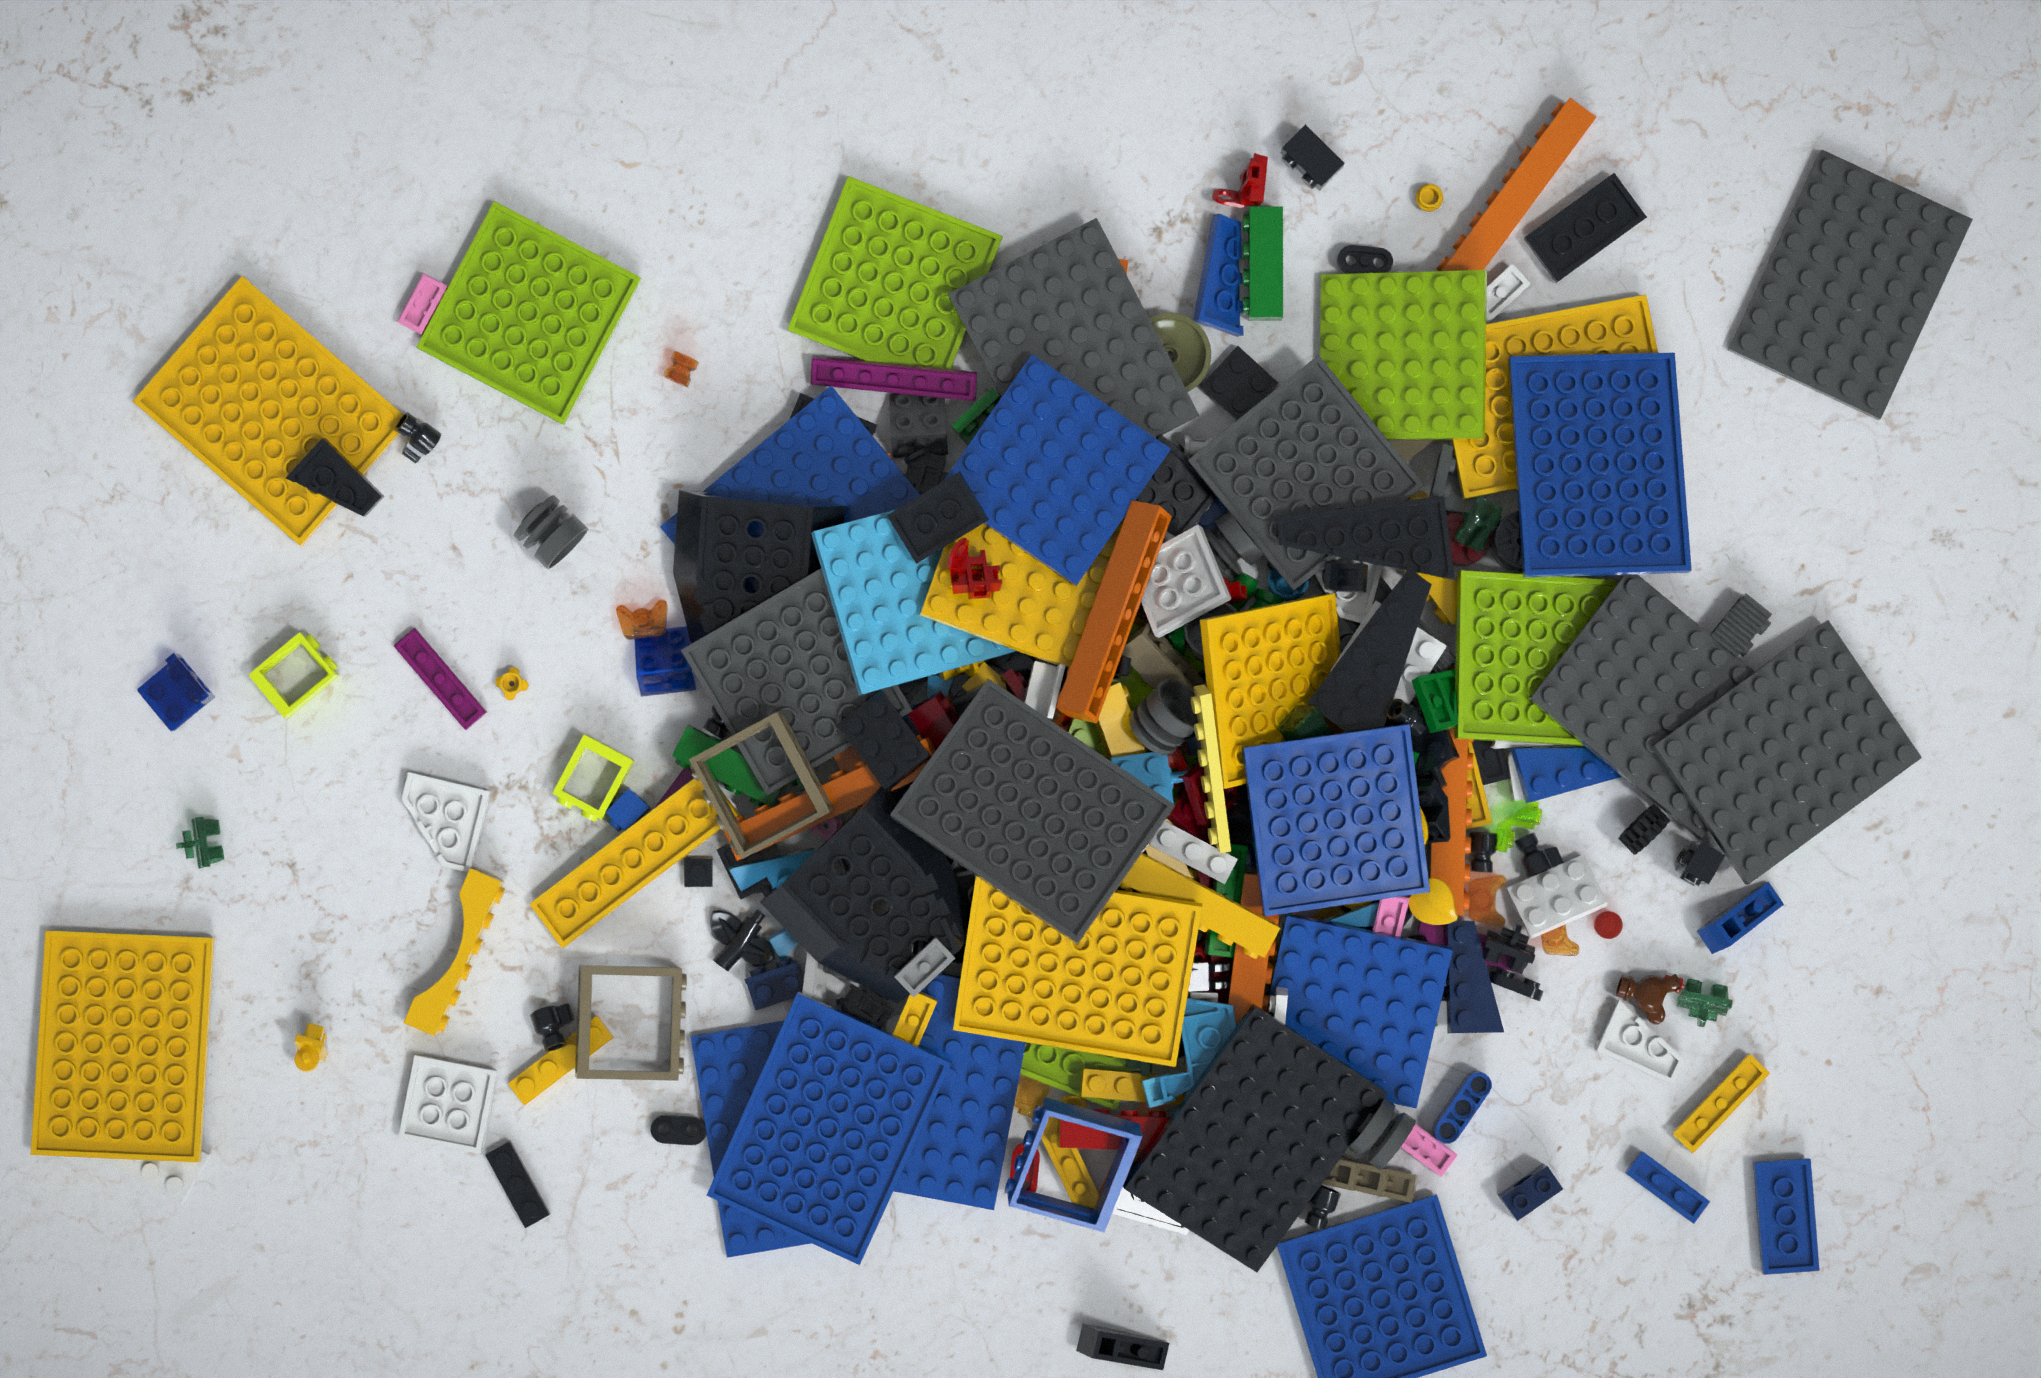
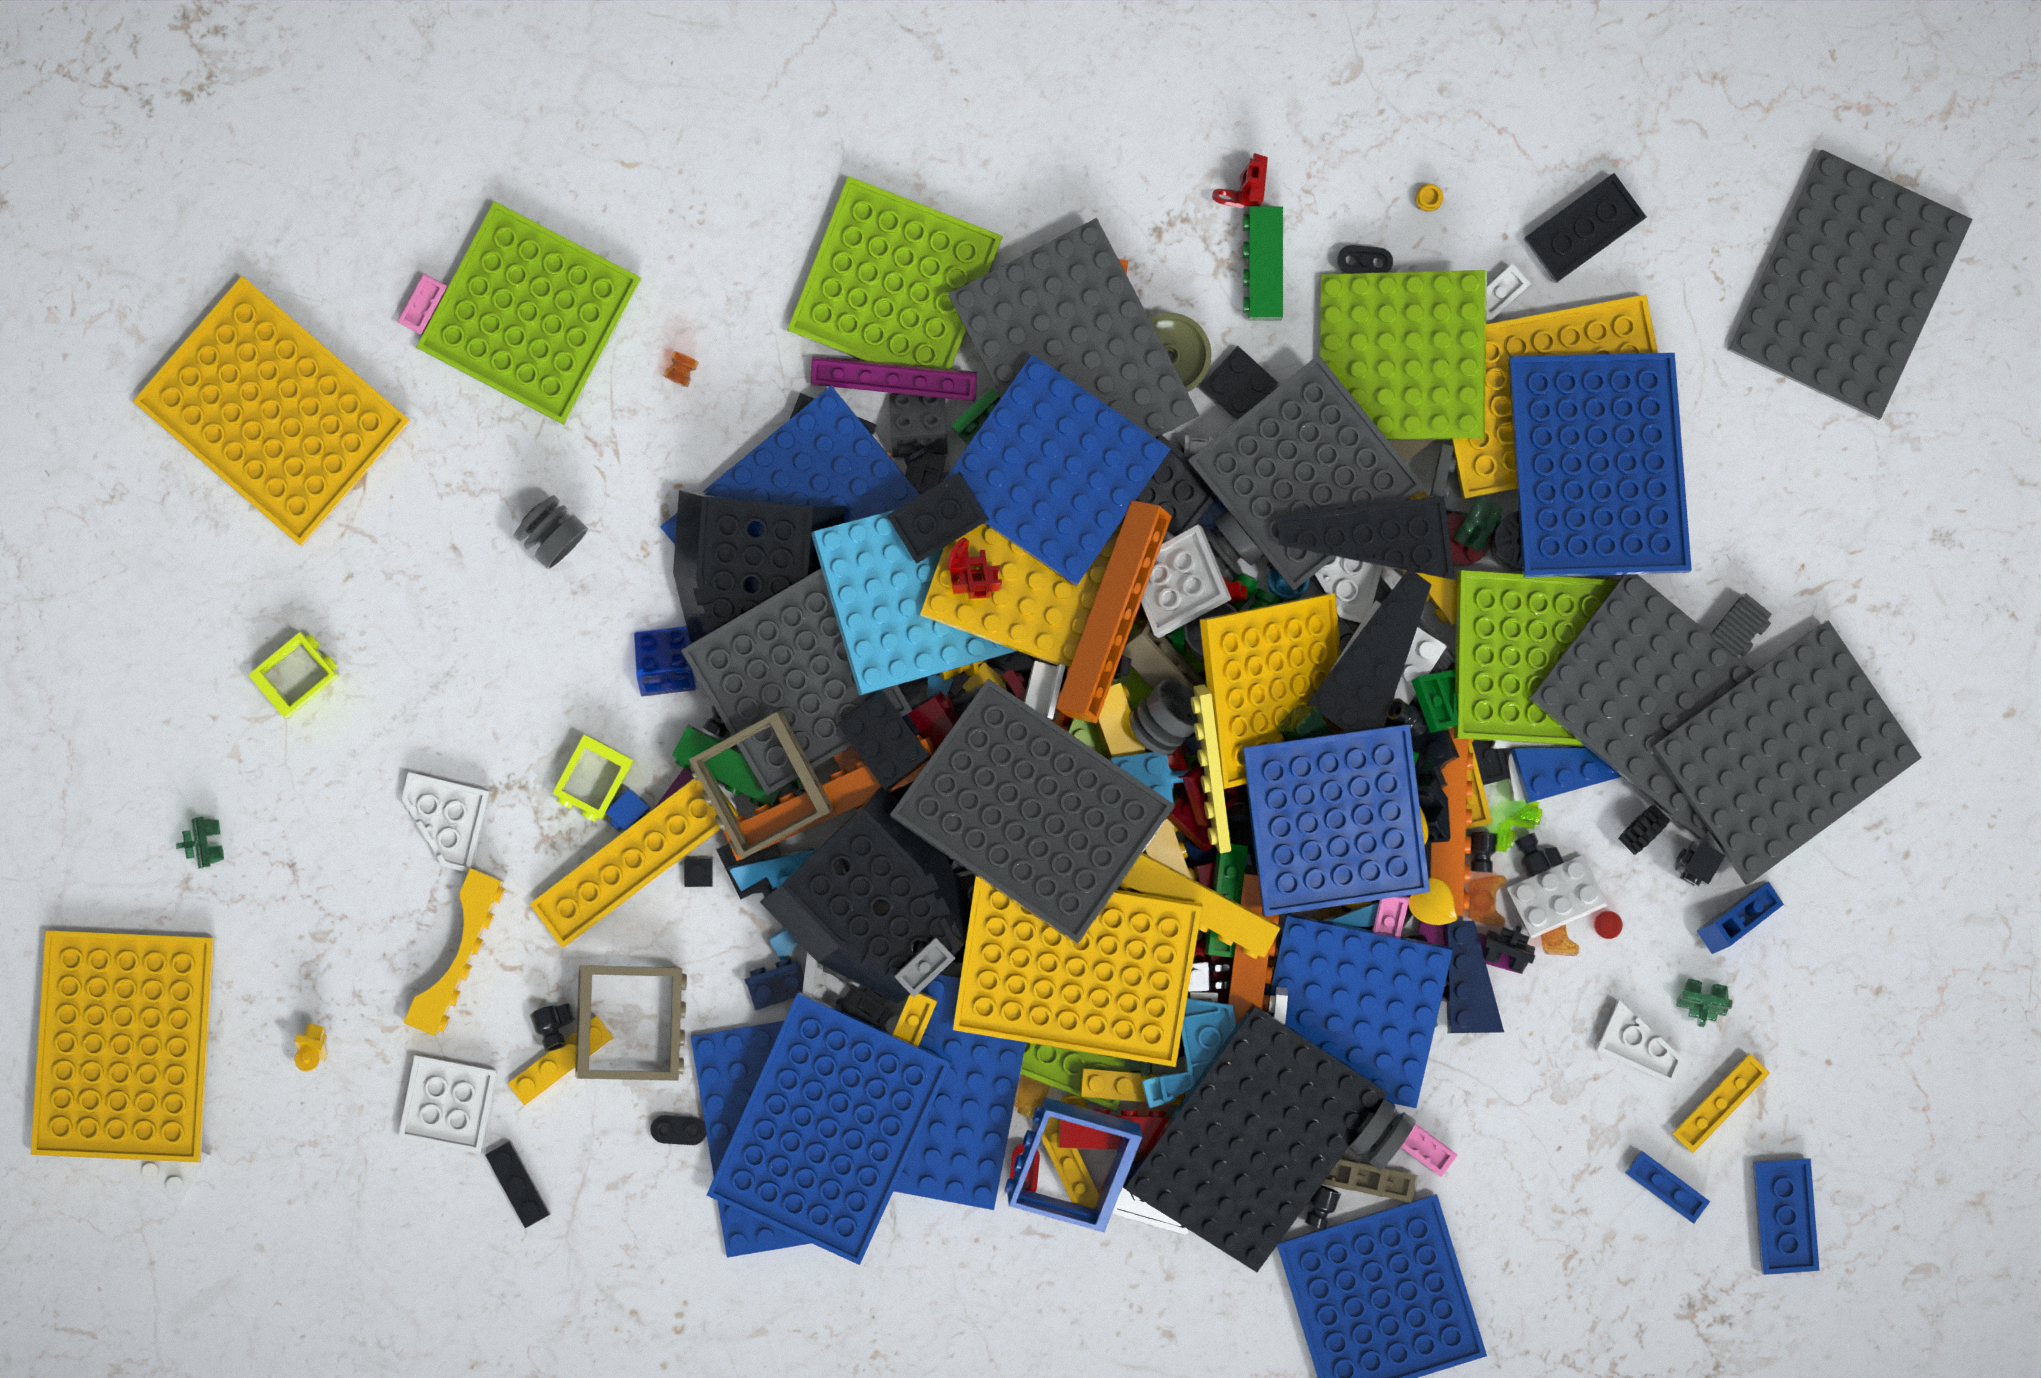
clear blue bracket [137,653,215,731] -> none
black wing [286,438,385,517] -> none
magenta tile [394,628,488,730] -> none
black piece [395,412,441,464] -> none
yellow plate [495,667,529,700] -> none
clear orange piece [616,600,668,640] -> none
black plant [710,909,775,971] -> none
bright pink plate [810,817,843,841] -> none
black slope [1076,1324,1170,1370] -> none
white plate [1150,821,1238,884] -> none
blue wing [1193,214,1244,337] -> none
black brick [1280,124,1345,191] -> none
black bracket [1322,561,1368,593] -> none
blue beam [1432,1071,1492,1144] -> none
orange brick [1436,98,1596,271] -> none
black plate [1489,968,1544,1001] -> none
dark blue brick [1498,1164,1563,1221] -> none
reddish brown animal [1616,974,1685,1025] -> none

